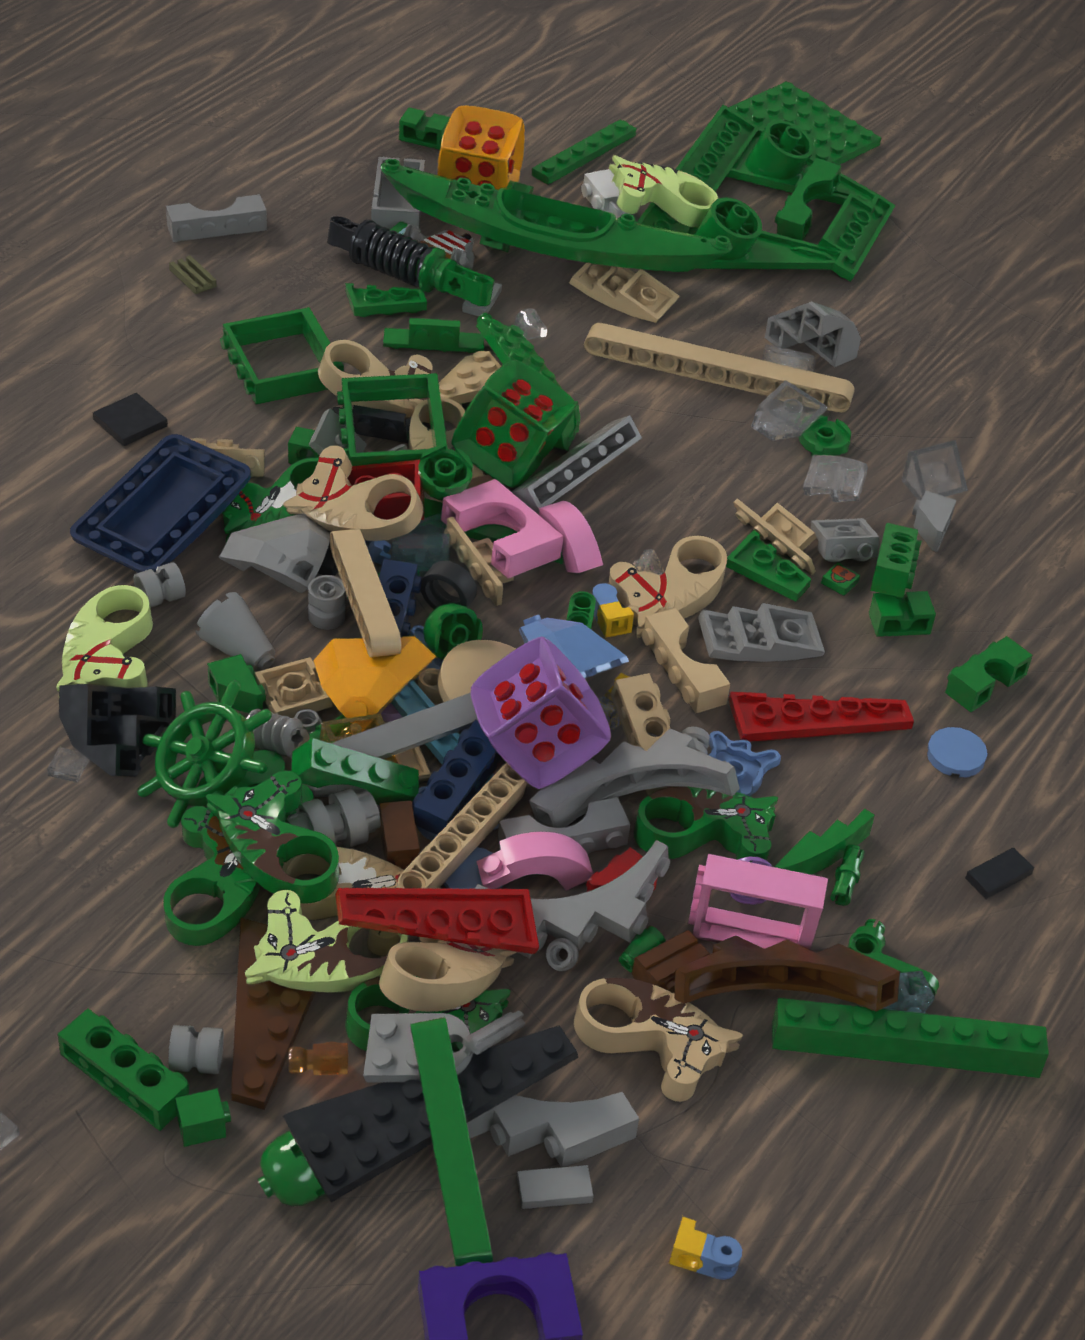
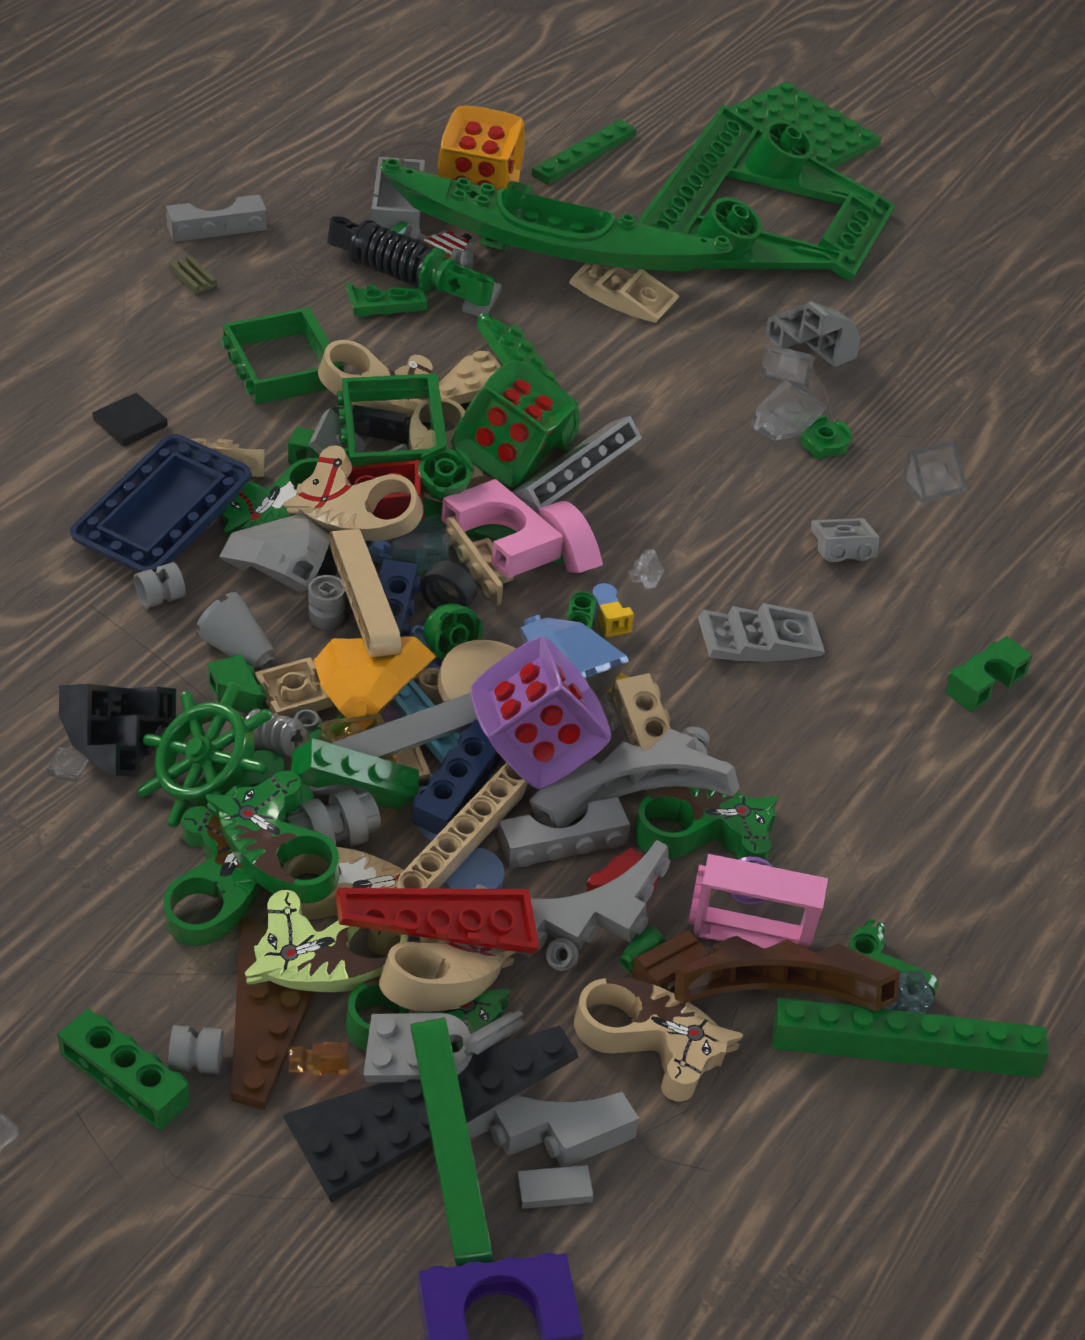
yellowish green animal [56,585,153,691] -> none
green brick [175,1088,231,1147] -> none
green cylinder [258,1130,325,1207] -> none
reddish brown brick [379,801,420,870] -> none
green bracket [383,318,484,353] -> none
green brick [399,107,450,150] -> none
bright pink arch [476,832,593,891] -> none
clear brick [515,308,547,340] -> none
white brick [581,169,629,218] -> none
tan beam [584,323,854,412] -> none
yellowish green animal [609,155,718,227] -> none
tan animal [609,536,727,638] -> none
tan arch [641,608,730,713] -> none
leg [669,1216,742,1280] -> none
medium blue tile [709,731,781,796] -> none
green wing [726,530,811,602] -> none
red wing [728,692,914,742] -> none
tan bracket [733,499,816,575] -> none
green slope [774,809,875,875] -> none
green arch [775,158,841,241] -> none
clear slope [803,455,868,502] -> none
green tile [821,563,861,596] -> none
green pin [830,845,865,906] -> none
green brick [869,591,936,637] -> none
green brick [870,523,922,598] -> none
light grey slope [912,491,957,552] -> none
medium blue tile [927,727,988,777] -> none
black tile [965,847,1034,899] -> none

